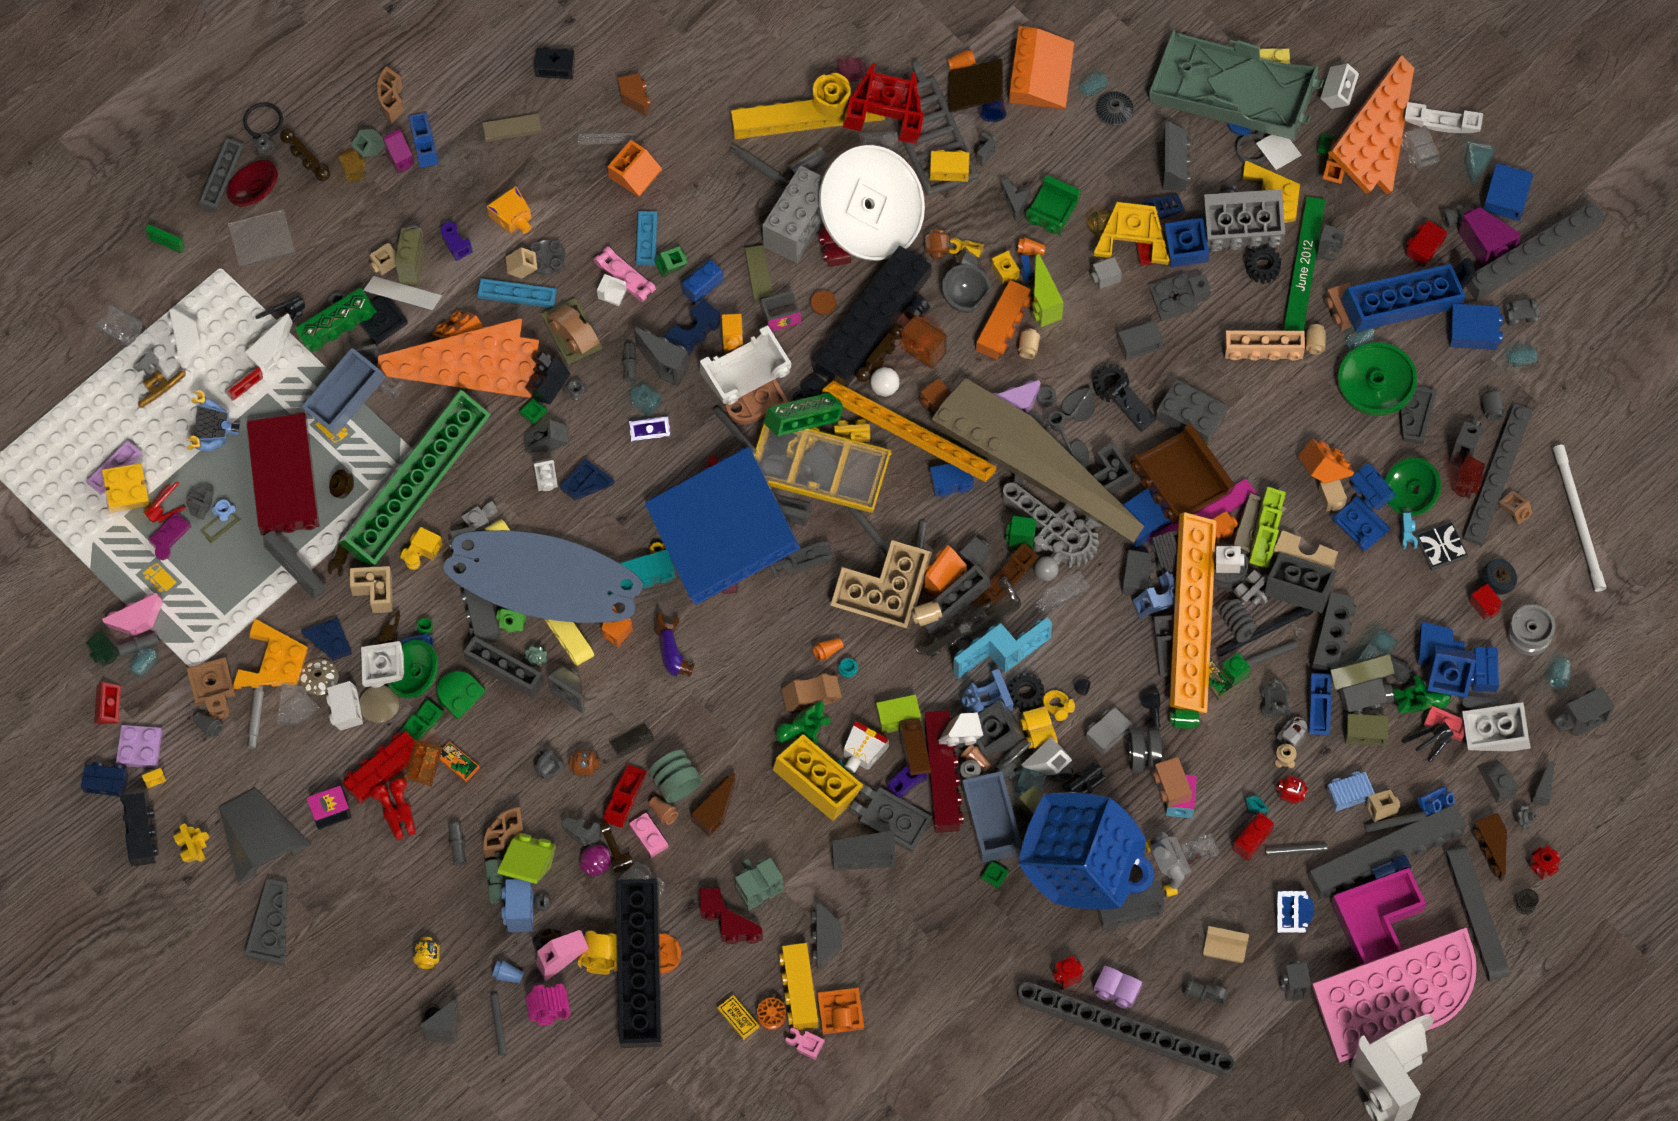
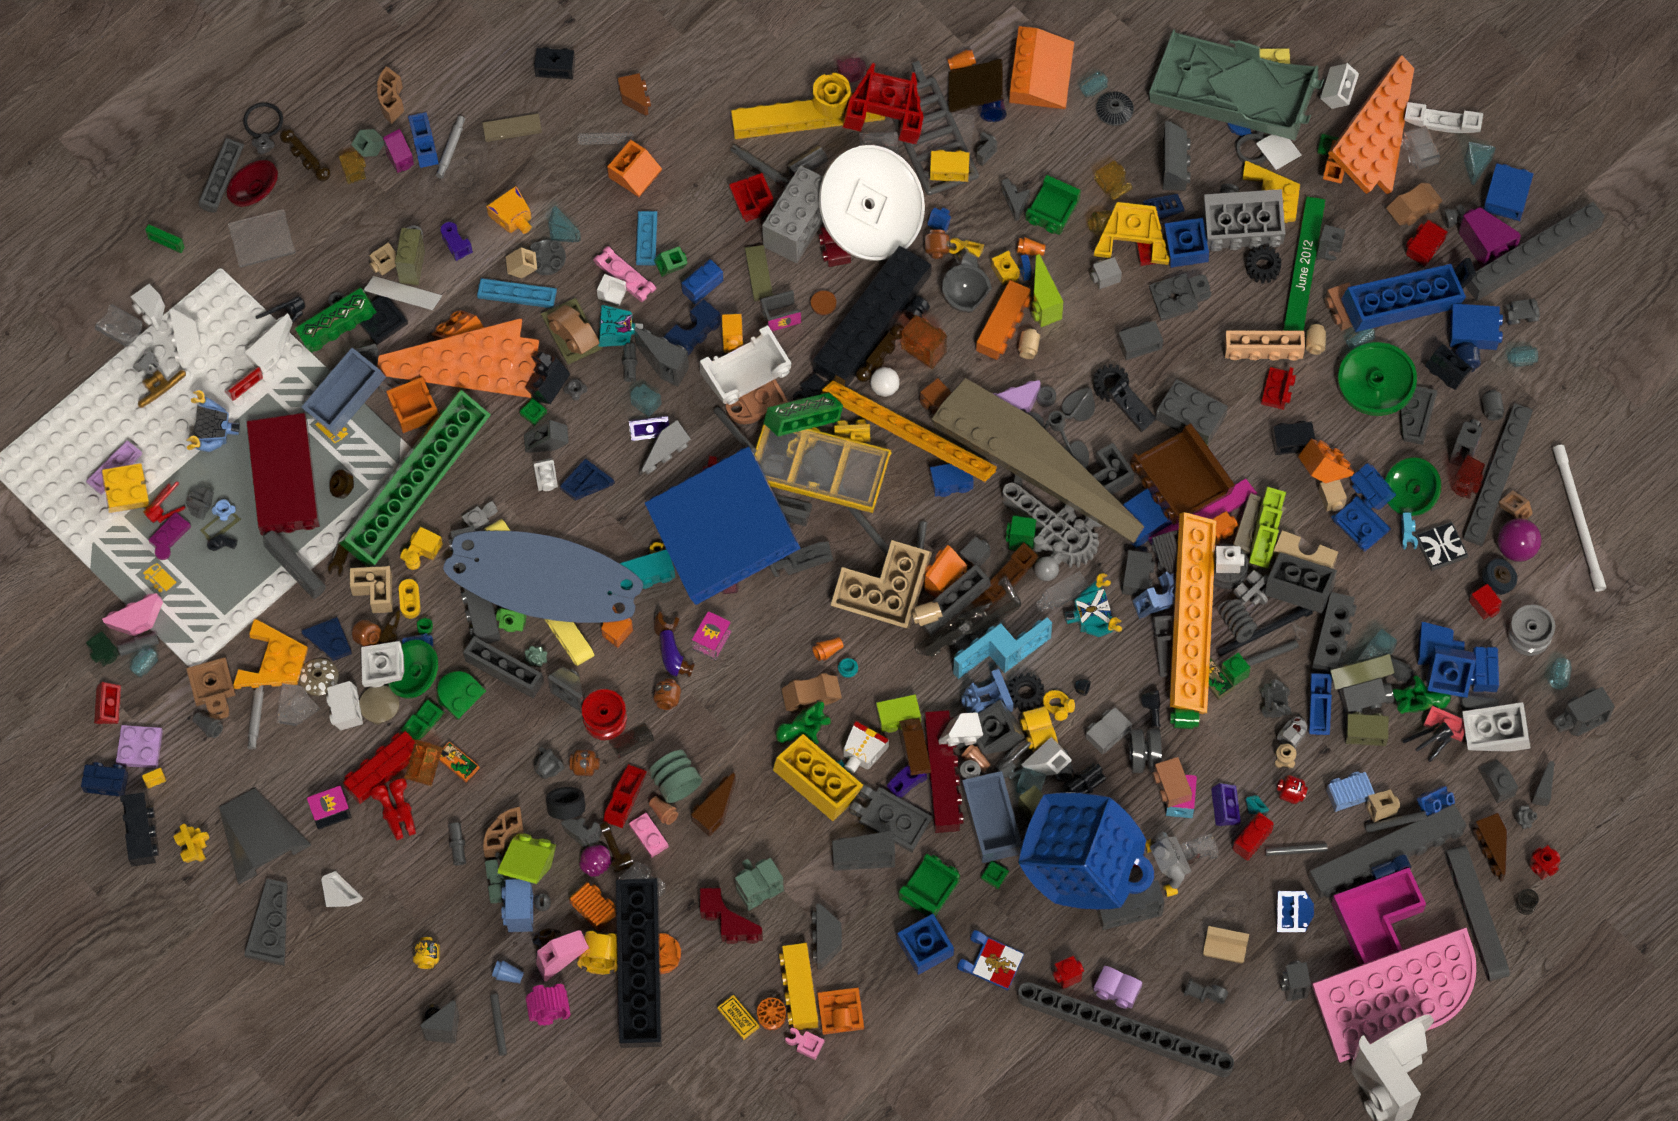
none -> white slope [131,284,165,330]
none -> black arm [207,535,238,551]
none -> white slope [321,871,363,907]
none -> dark orange head [352,620,382,647]
none -> orange piece [386,377,438,433]
none -> yellow plate [399,579,421,619]
none -> light grey piece [436,116,465,178]
none -> black tyre [546,787,586,819]
none -> clear light blue slope [548,206,581,242]
none -> orange brick [569,882,616,931]
none -> red wheel [582,689,627,740]
none -> teal torso [598,305,643,347]
none -> light grey slope [639,420,691,475]
none -> dark orange head [653,679,681,710]
none -> piece [692,612,731,661]
none -> red plate [729,173,774,222]
none -> blue brick [897,914,954,975]
none -> green panel [899,854,960,917]
none -> blue tile [928,207,951,232]
none -> flag [957,930,1024,991]
none -> torso [1064,573,1122,637]
none -> clear yellow brick [1095,160,1133,200]
none -> dark purple slope [1211,783,1241,826]
none -> red bracket [1261,367,1296,410]
none -> black brick [1272,421,1315,455]
none -> medium nougat brick [1386,183,1443,226]
none -> black brick [1425,344,1473,390]
none -> dark blue head [1455,343,1481,373]
none -> magenta piece [1497,518,1542,562]

